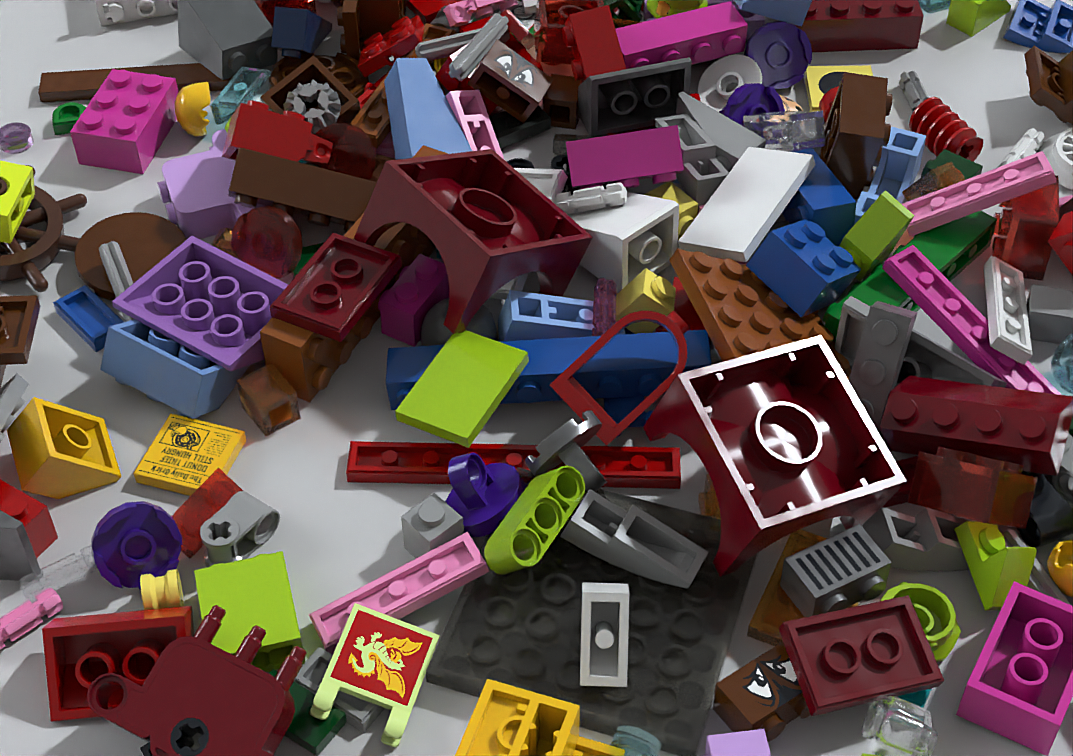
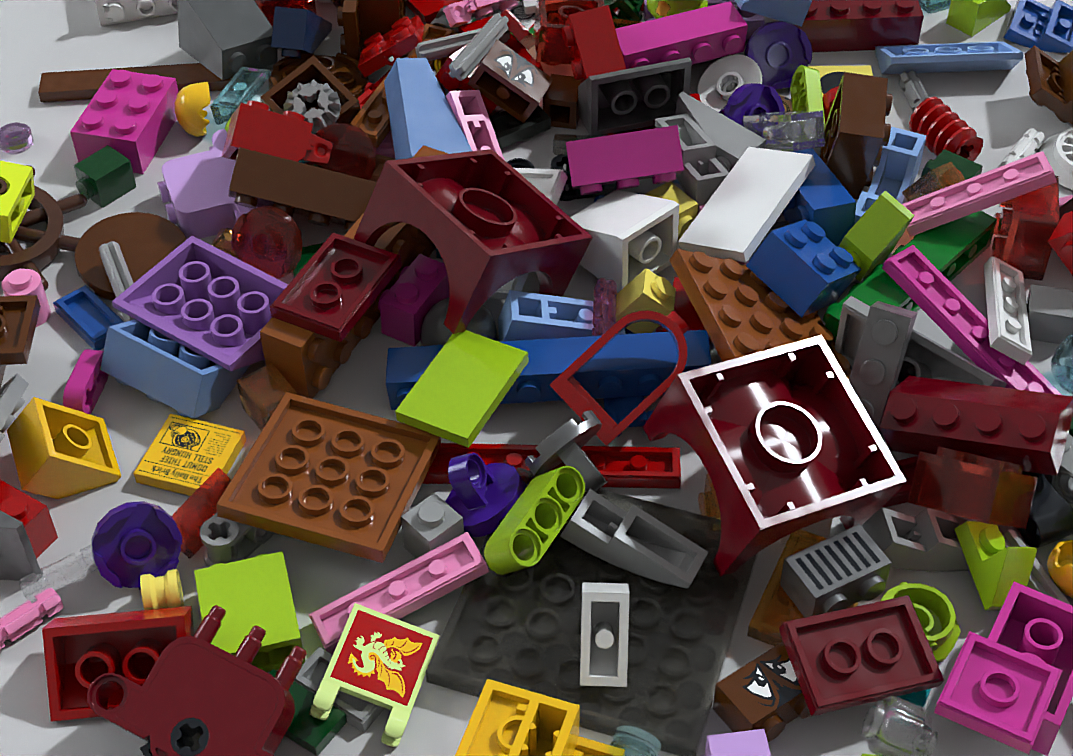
green tile [52,102,86,135] -> none
white axle [555,182,627,214] -> none
none -> bright pink brick [1,269,51,327]
none -> dark pink beam [63,349,109,414]
none -> dark green brick [74,145,136,208]
none -> dark orange plate [216,392,442,563]
none -> lime beam [790,65,825,144]
none -> light blue slope [875,41,1024,74]
none -> dark pink tile [934,631,1063,755]

